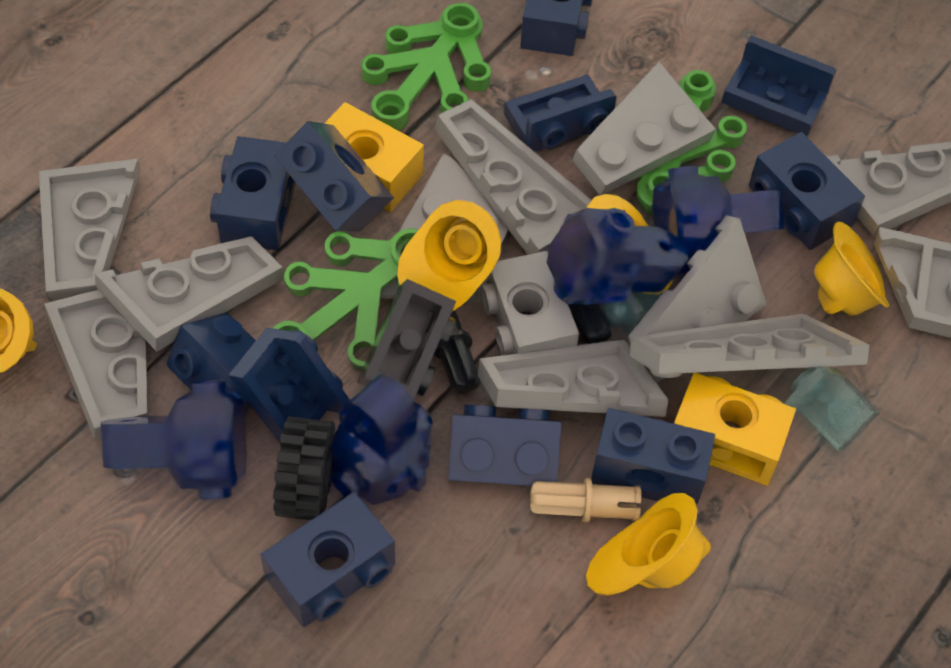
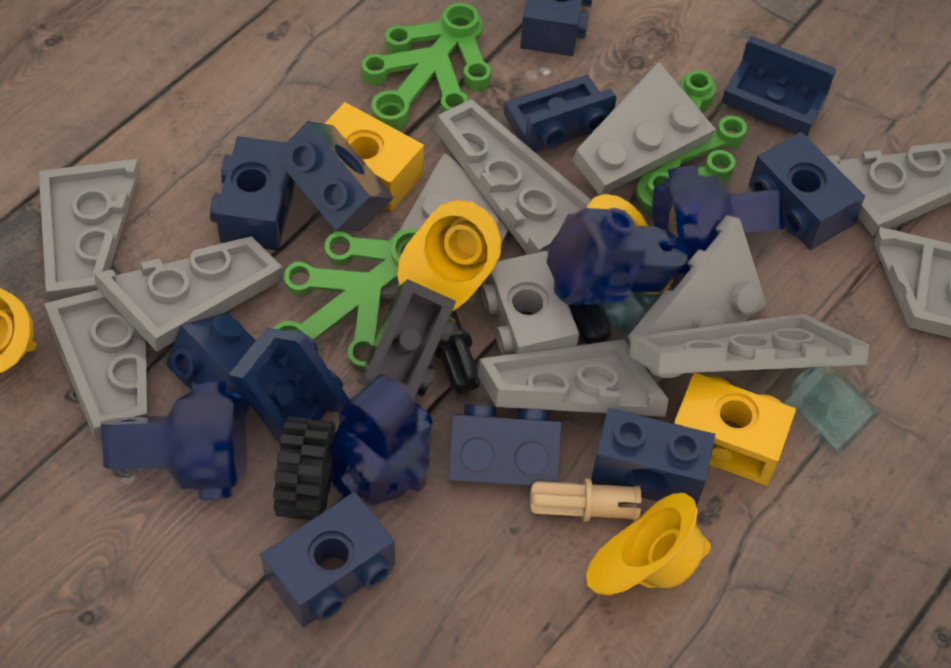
yellow piece [814,222,890,316] -> none

